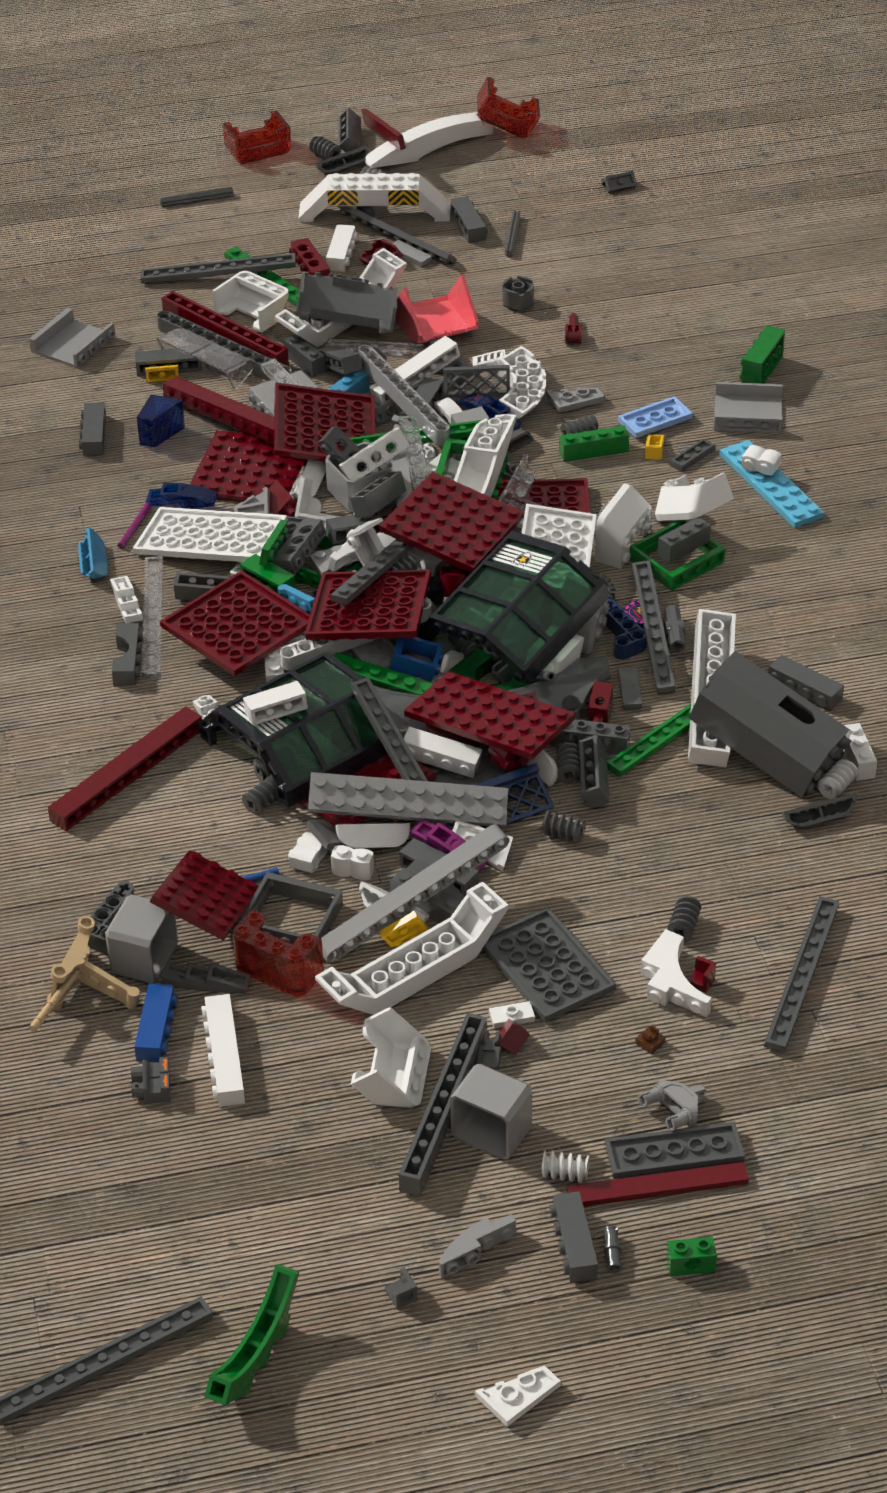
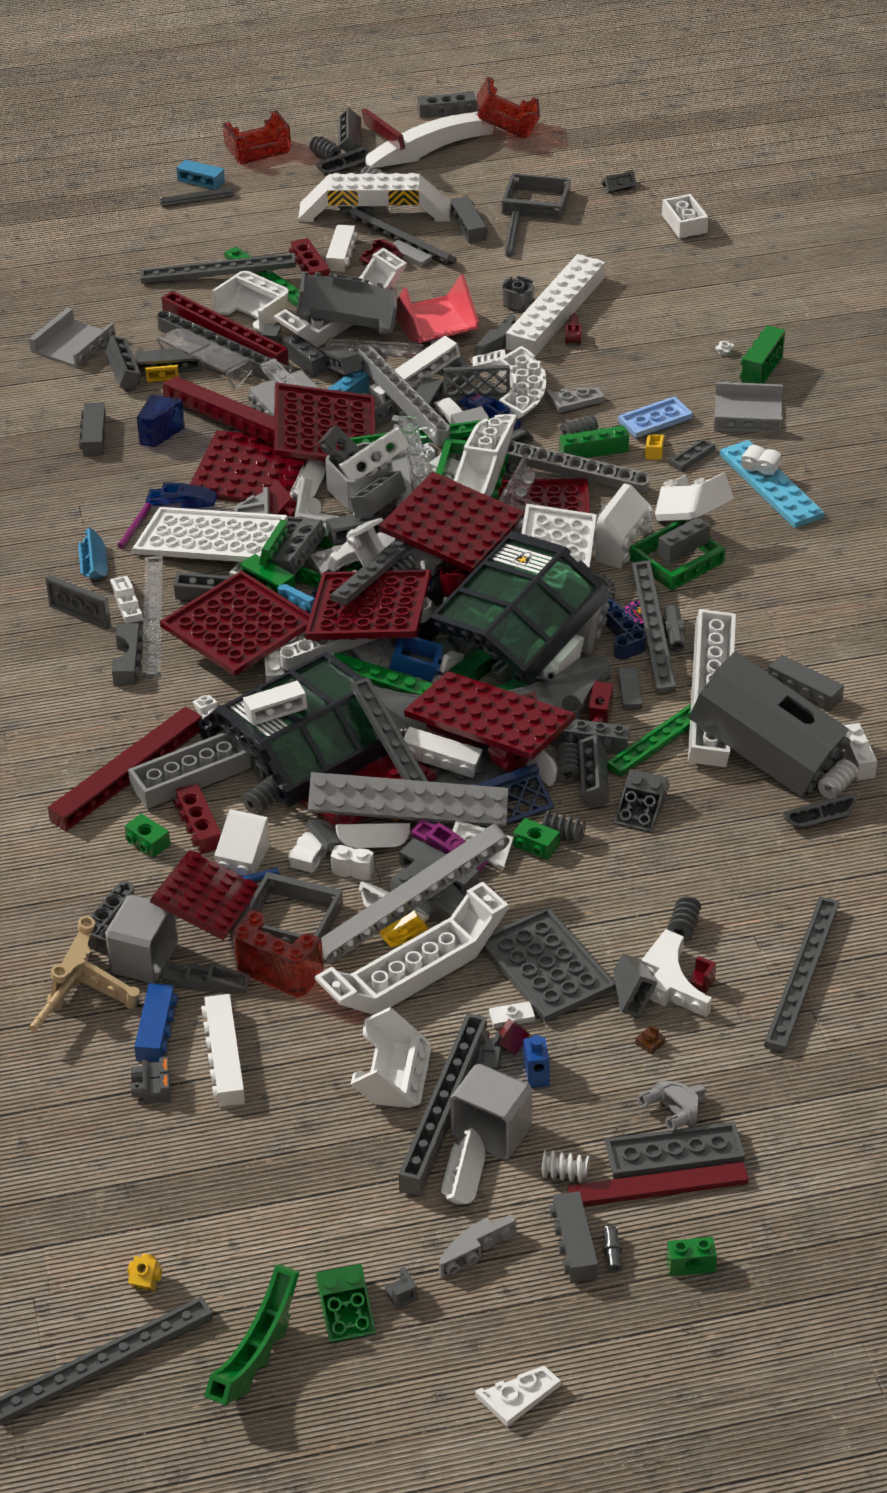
none -> dark grey tile [45,575,111,629]
none -> dark grey brick [105,336,140,390]
none -> green brick [124,813,171,858]
none -> yellow brick [127,1254,163,1291]
none -> light grey brick [128,732,251,809]
none -> dark red brick [173,783,221,854]
none -> dark azure brick [176,160,225,190]
none -> white slope [214,809,270,876]
none -> dark grey brick [261,324,282,344]
none -> green slope [315,1264,376,1343]
none -> dark grey brick [417,91,477,118]
none -> white brick [441,1127,485,1205]
none -> dark grey slope [476,314,516,356]
none -> dark grey window [502,173,571,220]
none -> white brick [506,254,605,356]
none -> light grey beam [507,440,650,494]
none -> green brick [513,818,560,860]
none -> blue torso [523,1035,550,1088]
none -> dark grey slope [613,953,658,1018]
none -> dark grey slope [614,769,670,833]
none -> white brick [662,194,708,238]
none -> white plate [715,341,734,356]

